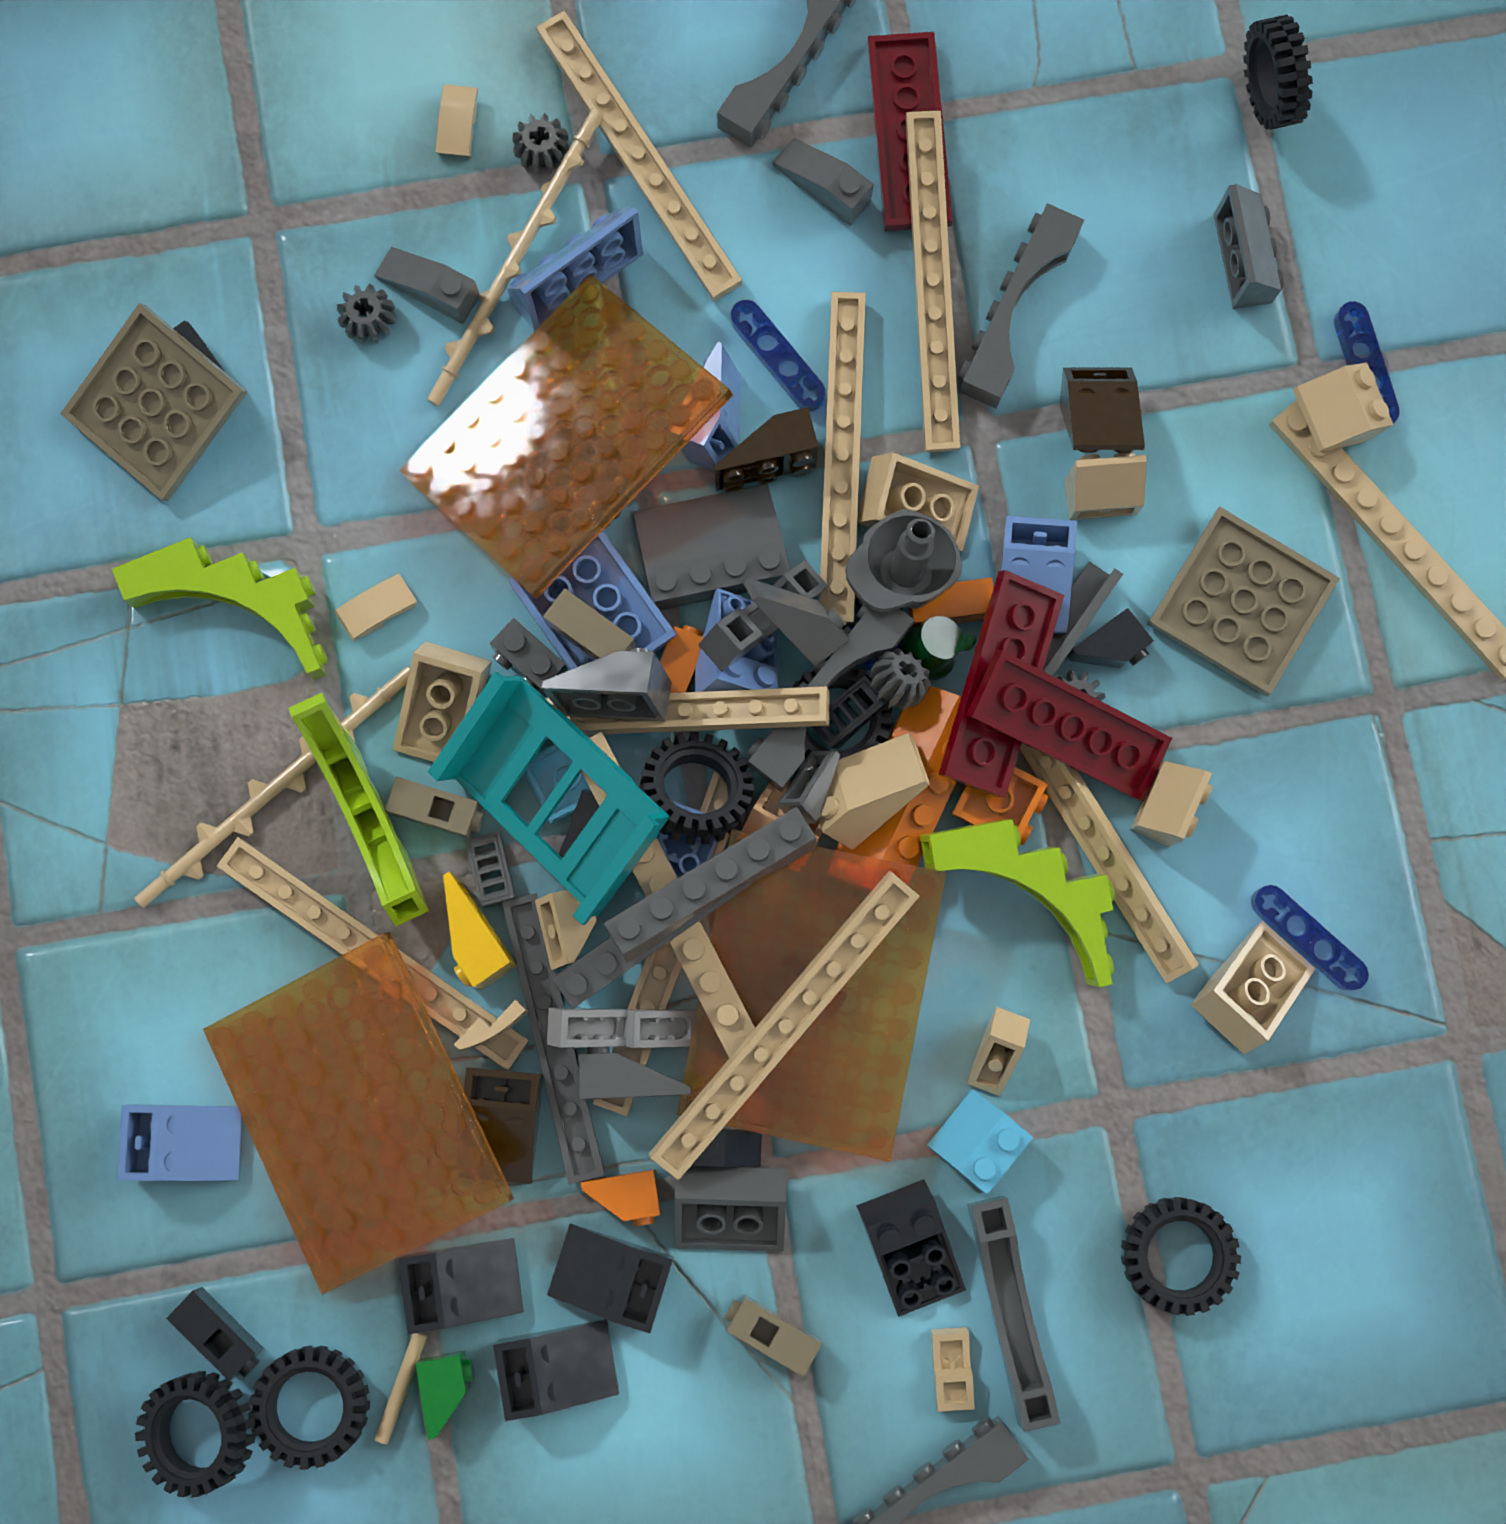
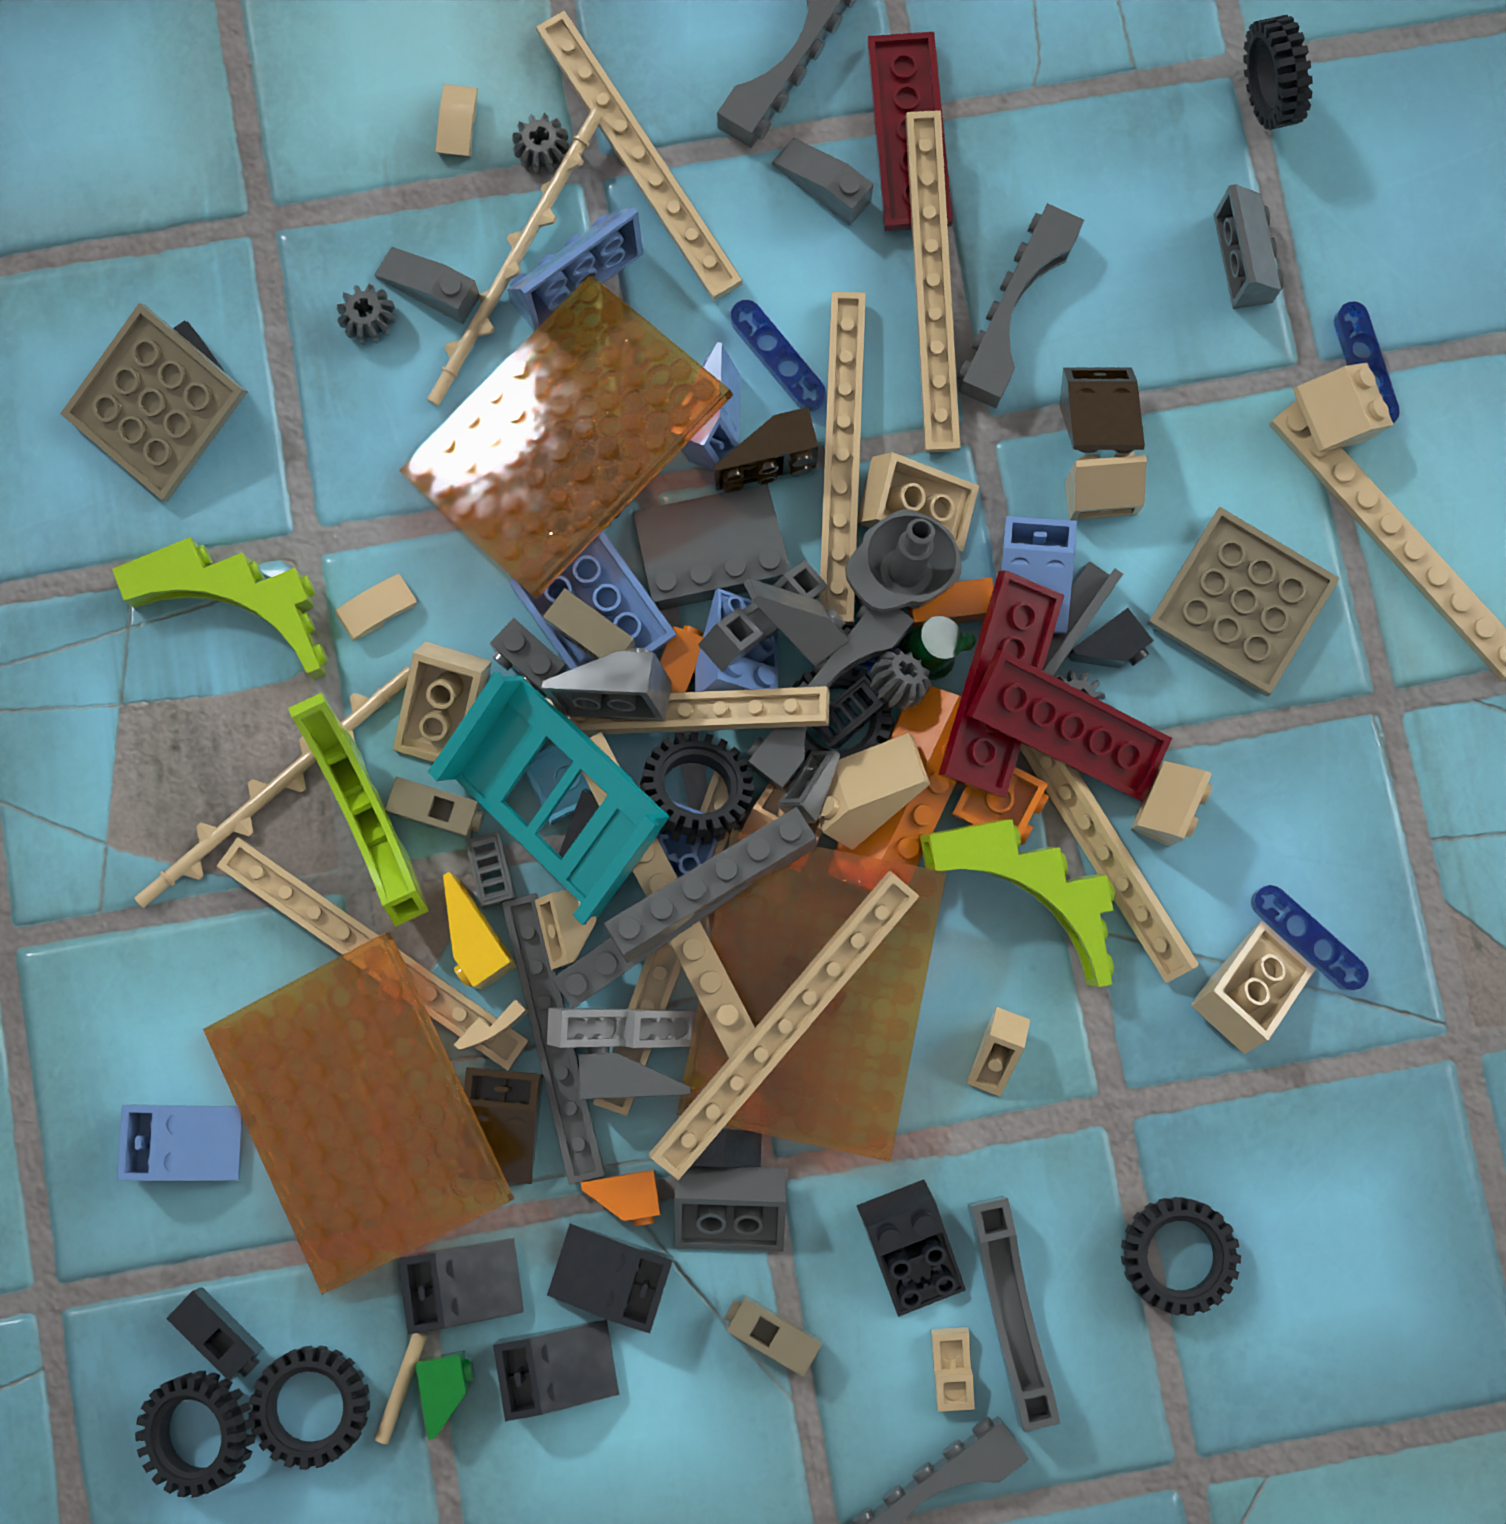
medium azure slope [926,1089,1034,1195] -> none

